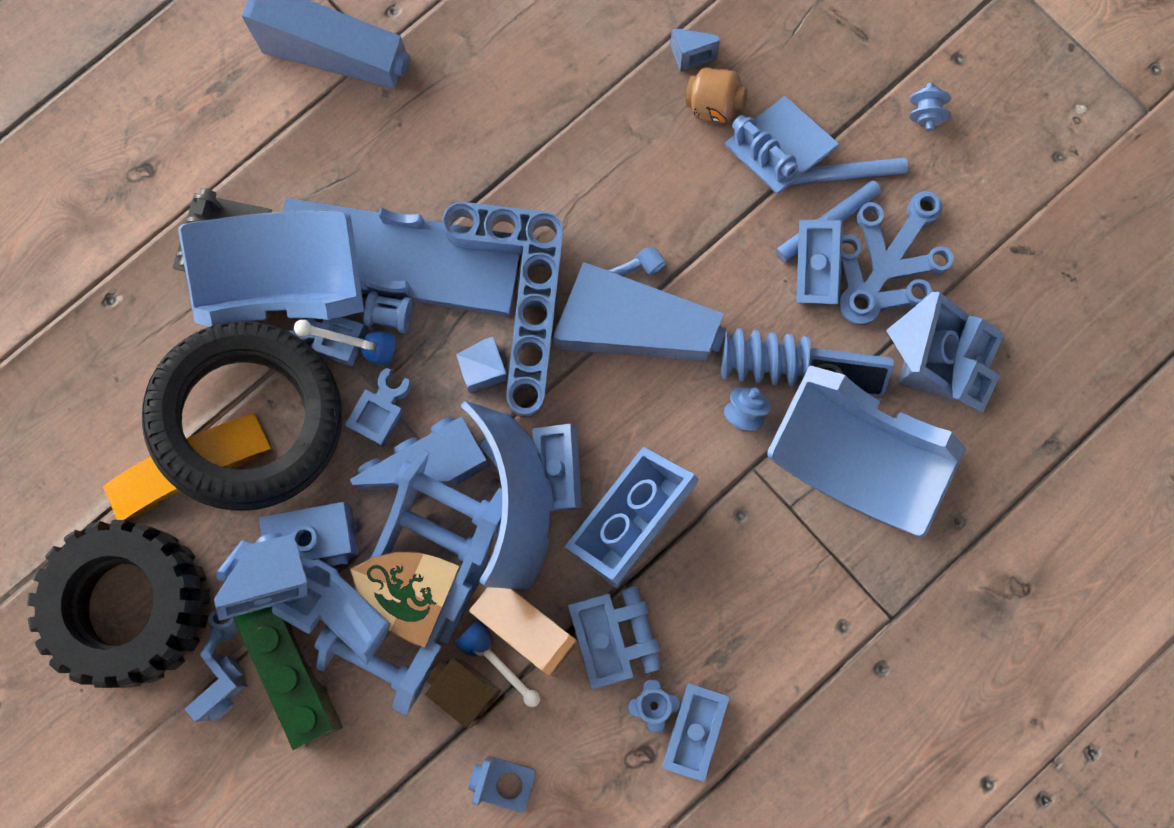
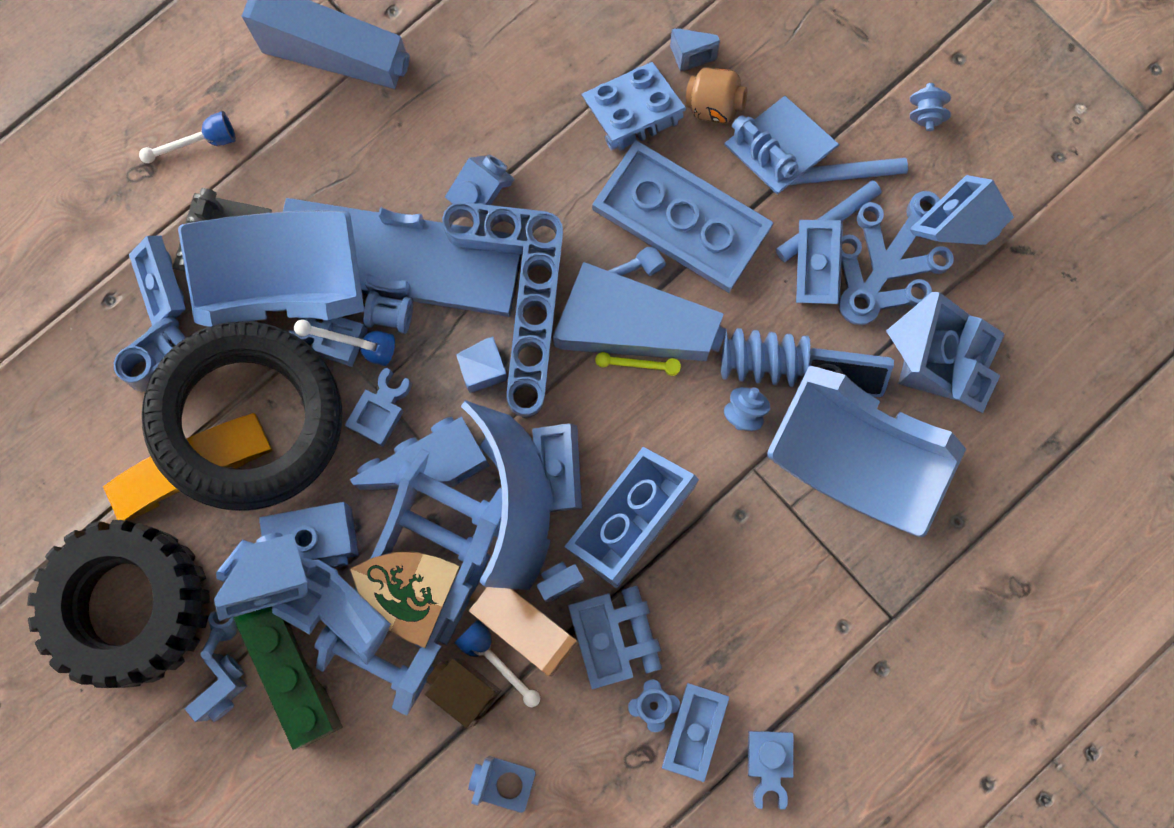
none -> medium blue piece [114,316,186,392]
none -> medium blue plate [129,235,186,326]
none -> hinge [139,111,236,163]
none -> medium blue bracket [445,155,515,205]
none -> medium blue plate [537,562,584,603]
none -> medium blue hinge [582,62,686,151]
none -> medium blue plate [592,140,774,293]
none -> neon yellow hinge [595,352,681,376]
none -> medium blue plate [748,731,793,809]
none -> medium blue slope [910,175,1014,245]

